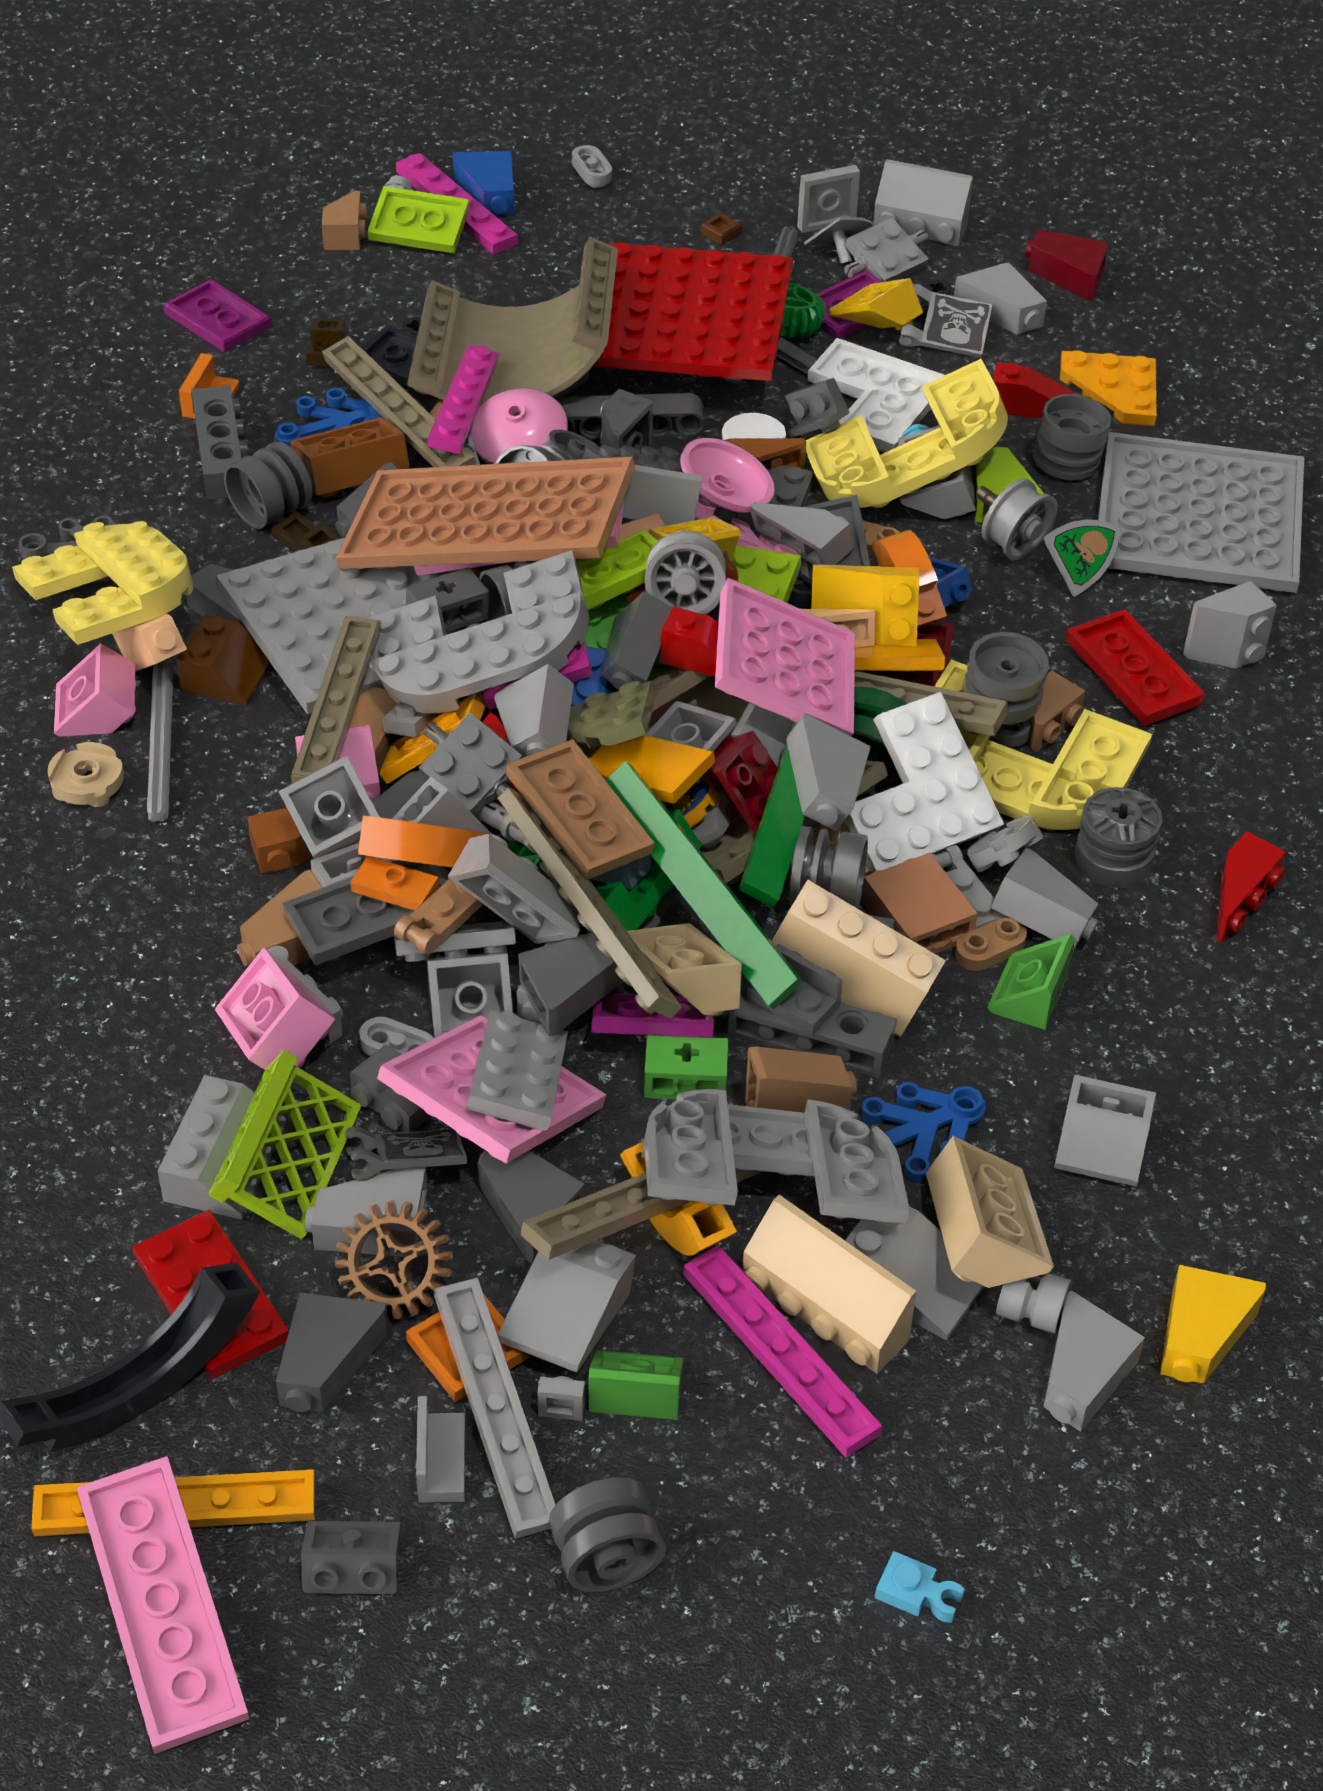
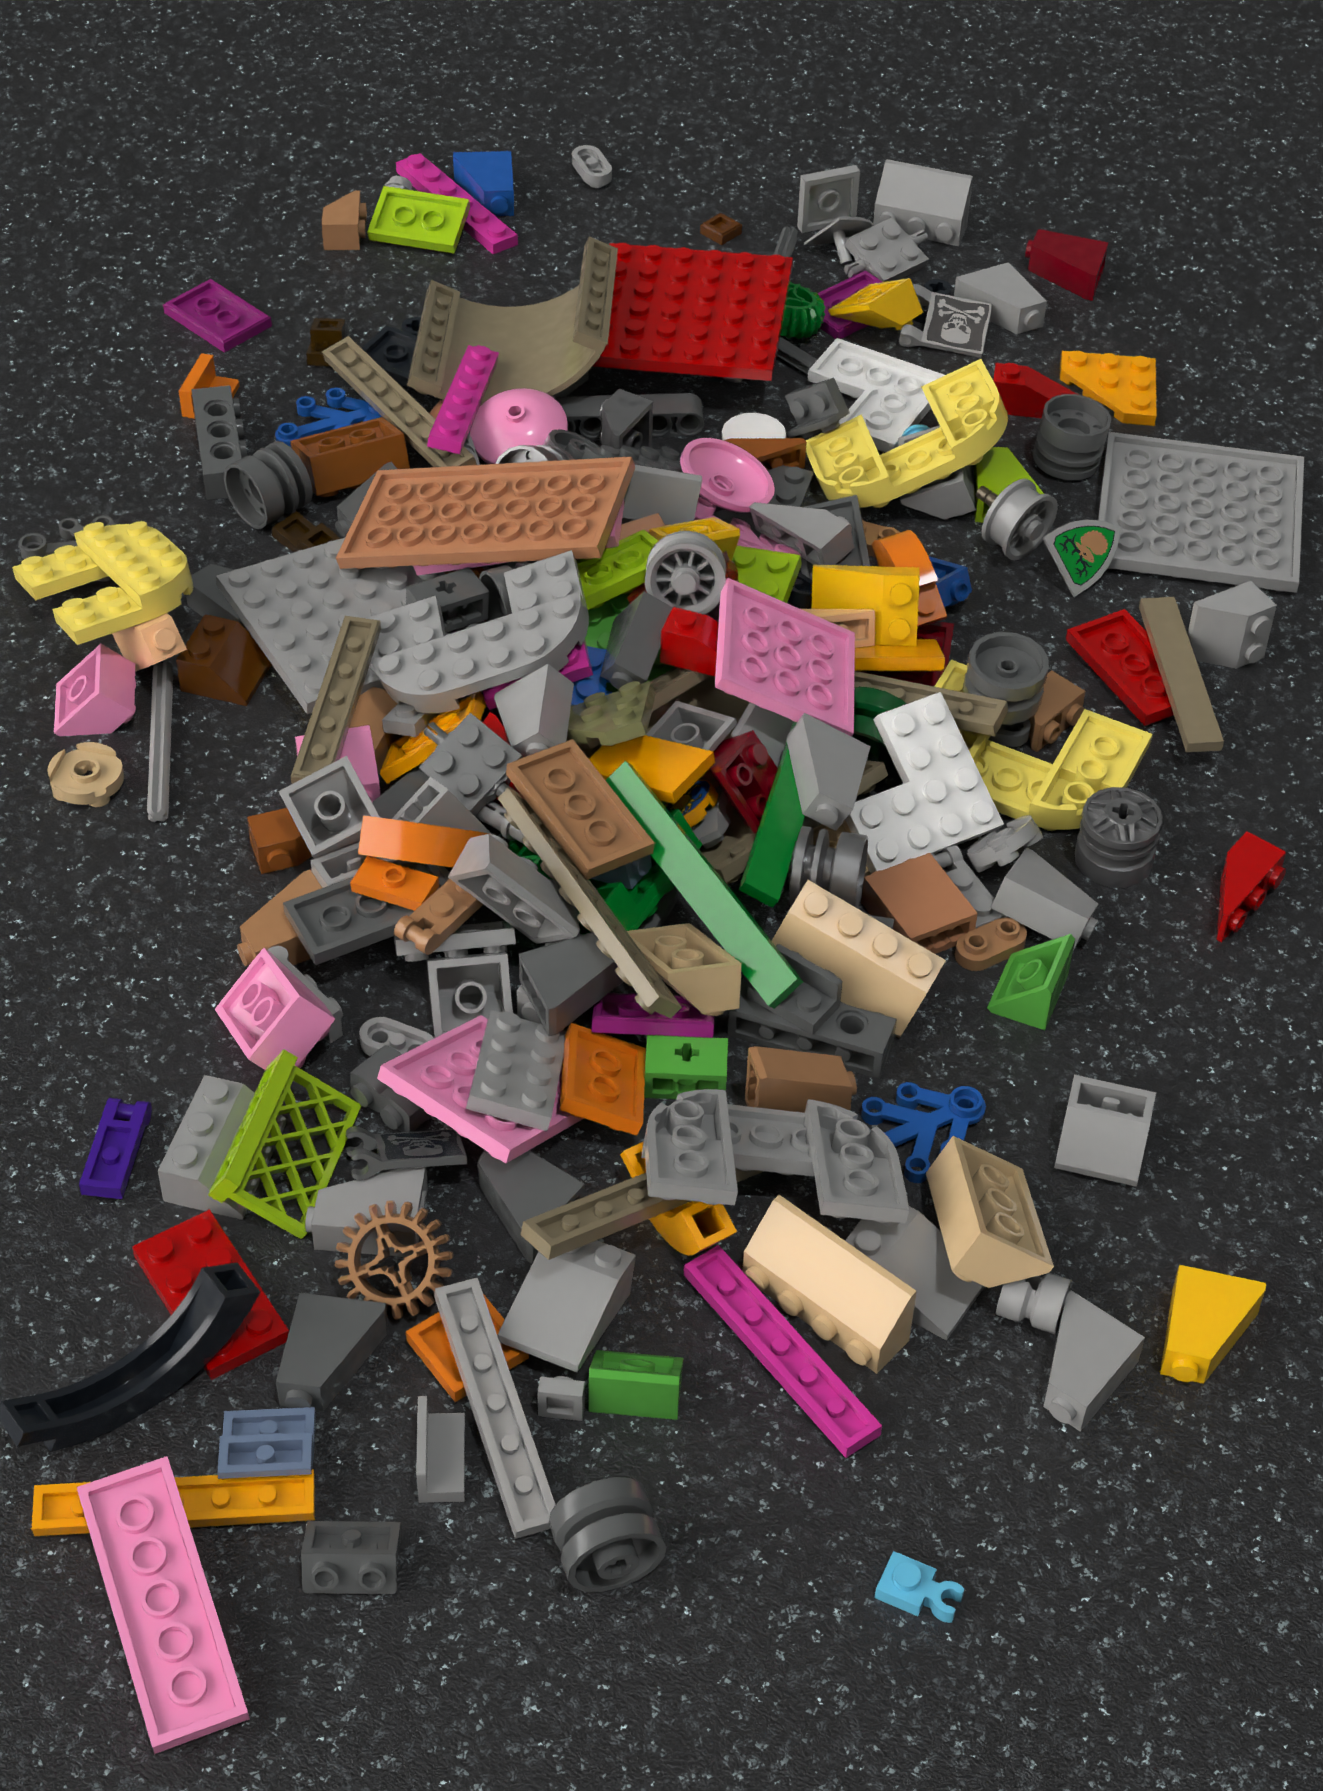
none -> dark purple plate [79,1098,152,1199]
none -> sand blue slope [217,1407,316,1479]
none -> orange plate [559,1023,646,1136]
none -> dark tan tile [1139,597,1224,752]

